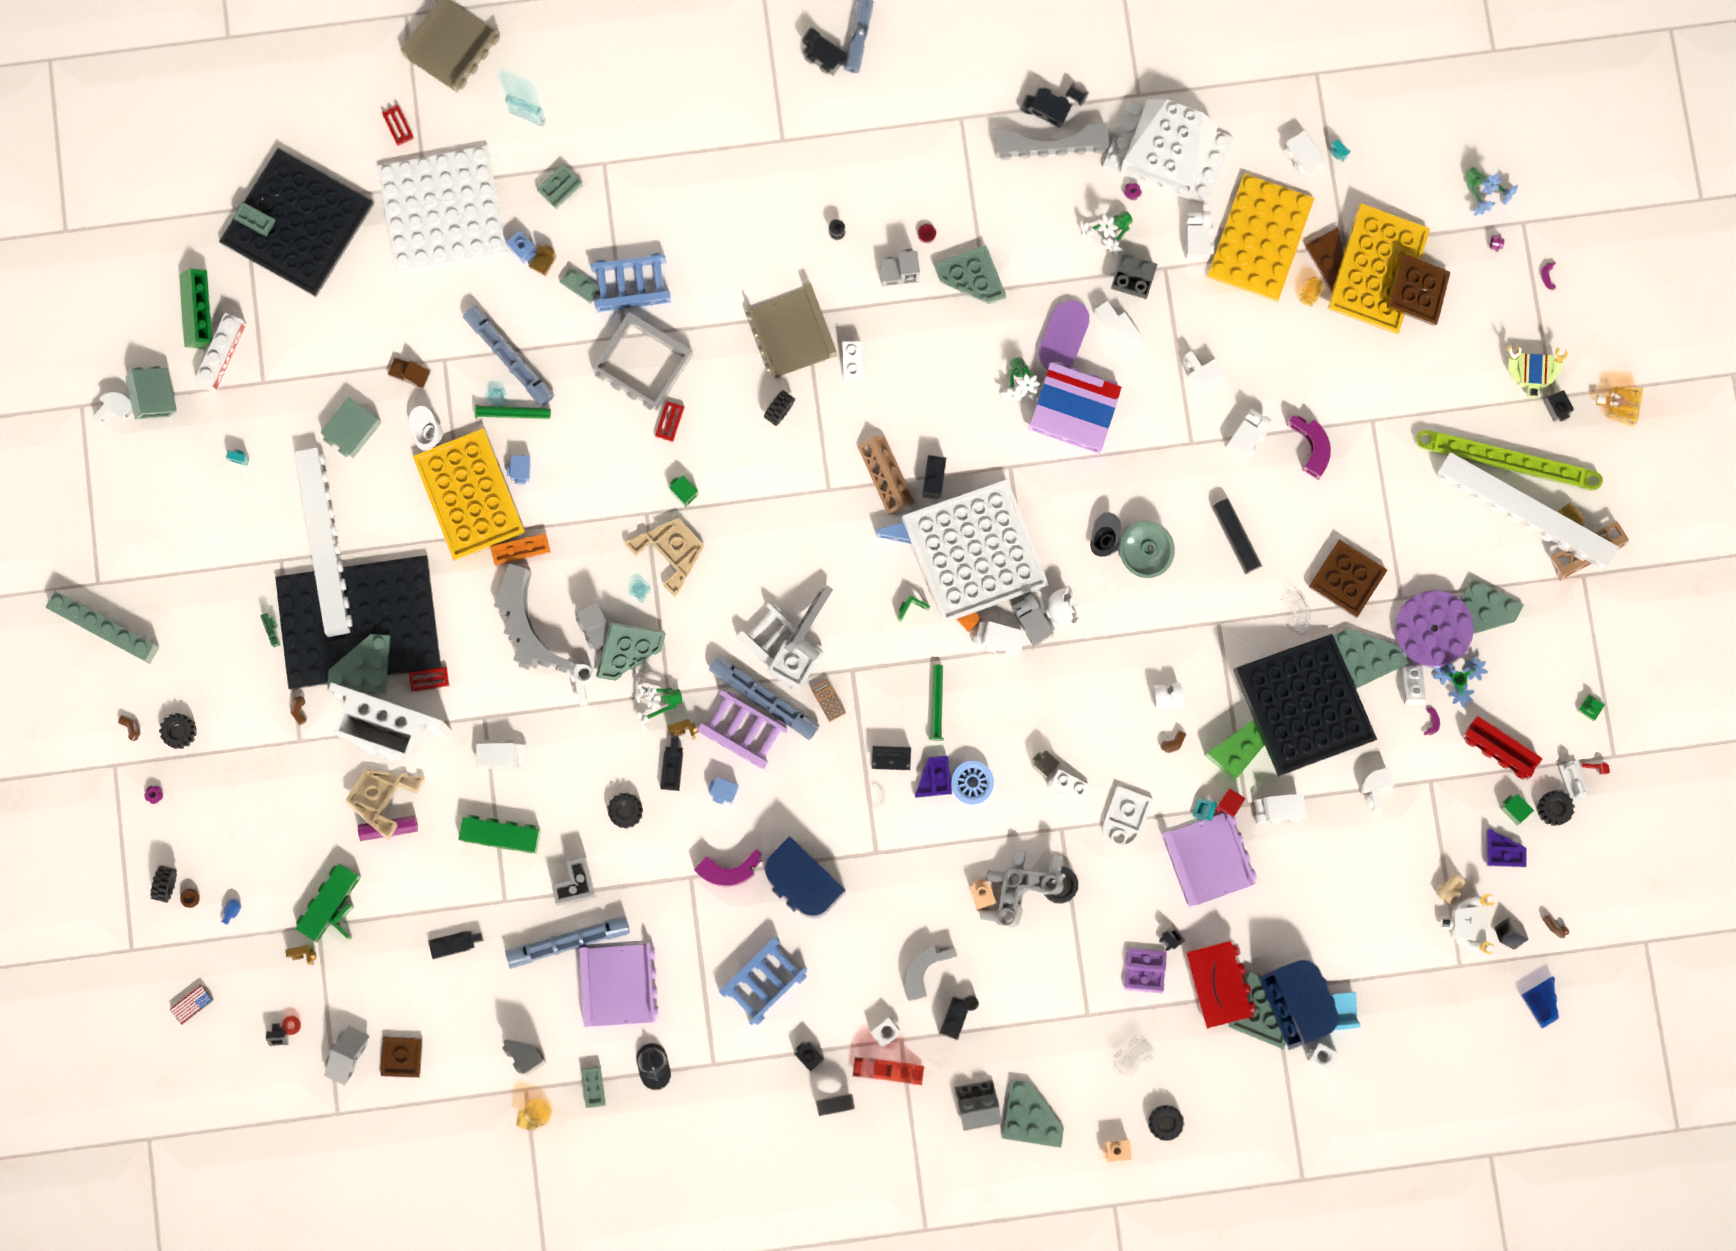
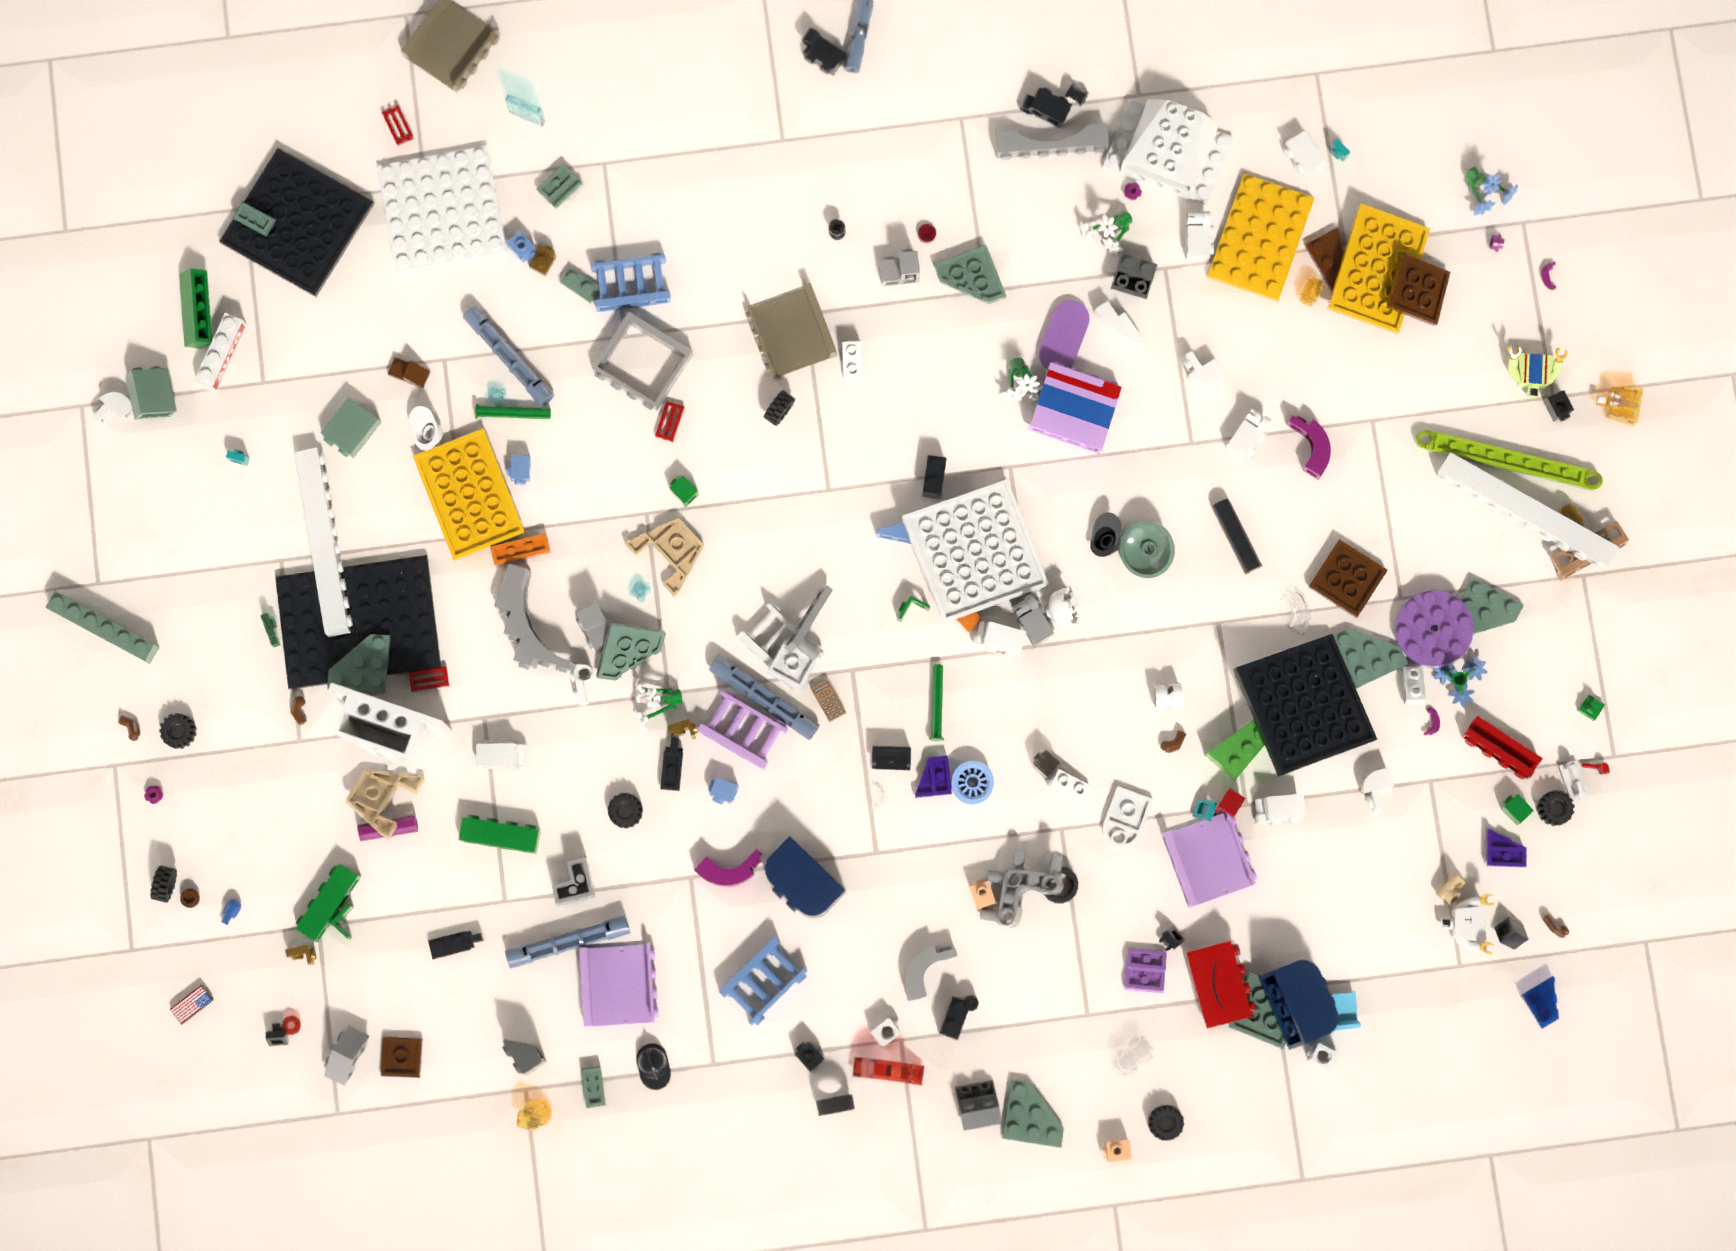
medium nougat fence [857,435,915,515] -> none

